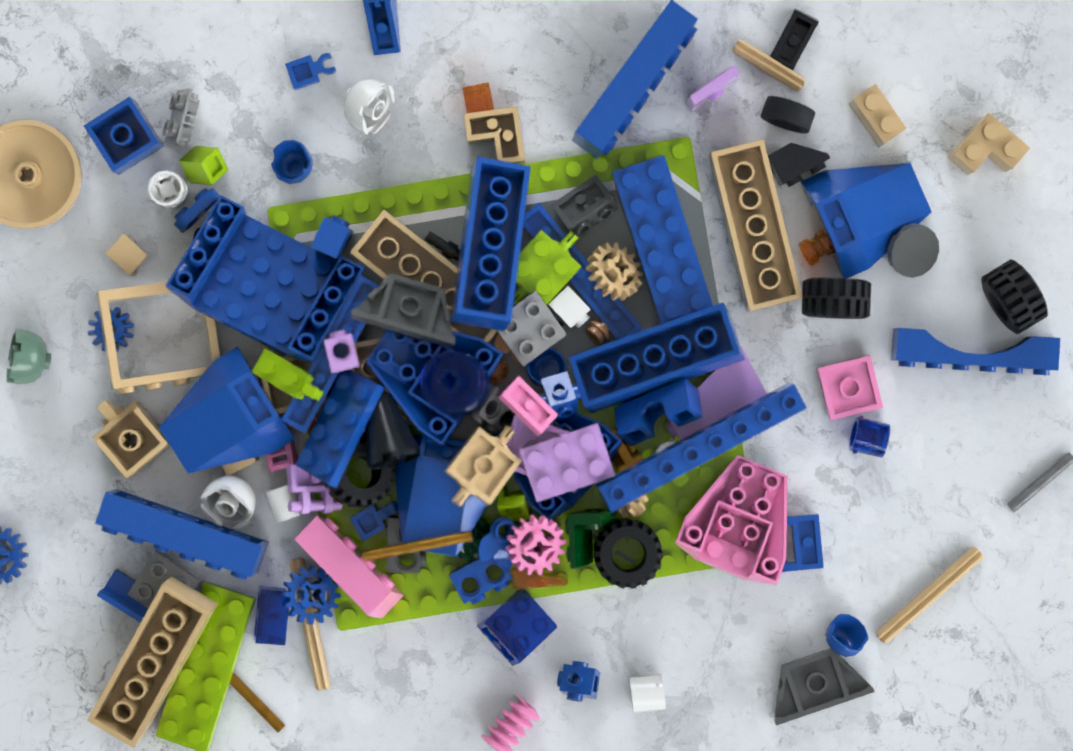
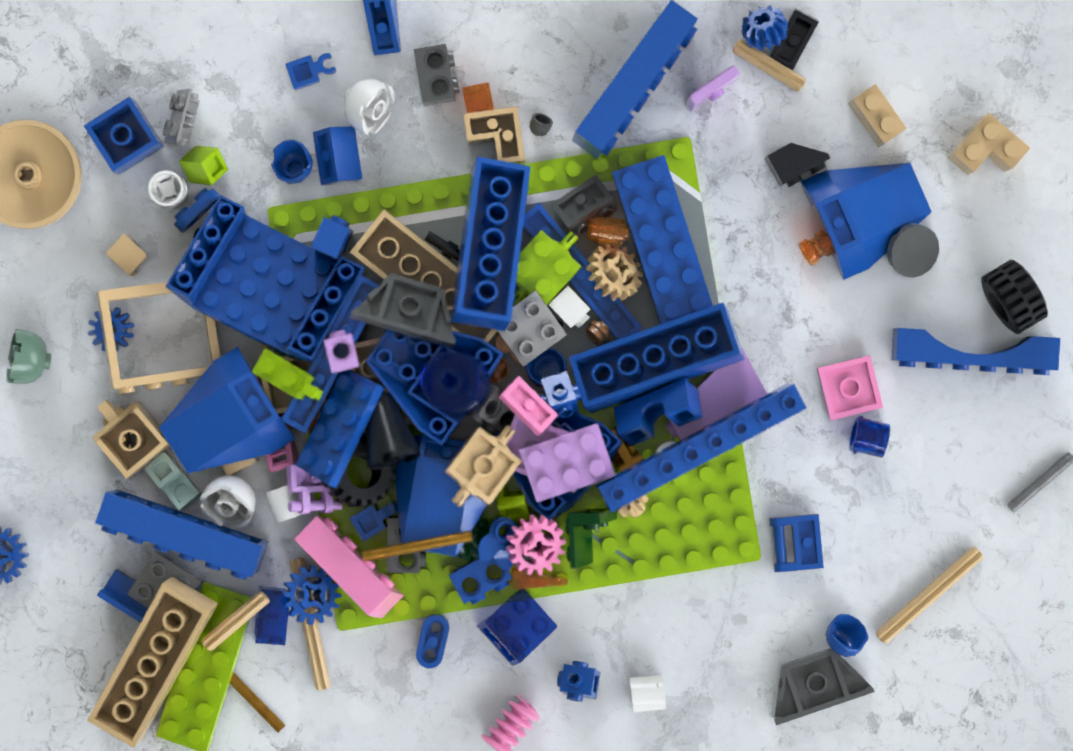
black tyre [594,518,663,589] -> none
bright pink wedge [675,455,788,585] -> none
tan brick [708,139,803,312] -> none
black tyre [760,96,816,134] -> none
black tyre [801,278,871,319] -> none
none -> light aqua slope [144,451,202,512]
none -> tan axle [202,591,270,651]
none -> blue panel [313,126,362,185]
none -> dark grey brick [414,44,460,106]
none -> blue plate [416,614,449,668]
none -> dark grey hinge [529,113,553,136]
none -> clear orange brick [587,217,629,246]
none -> blue gear [741,5,788,51]

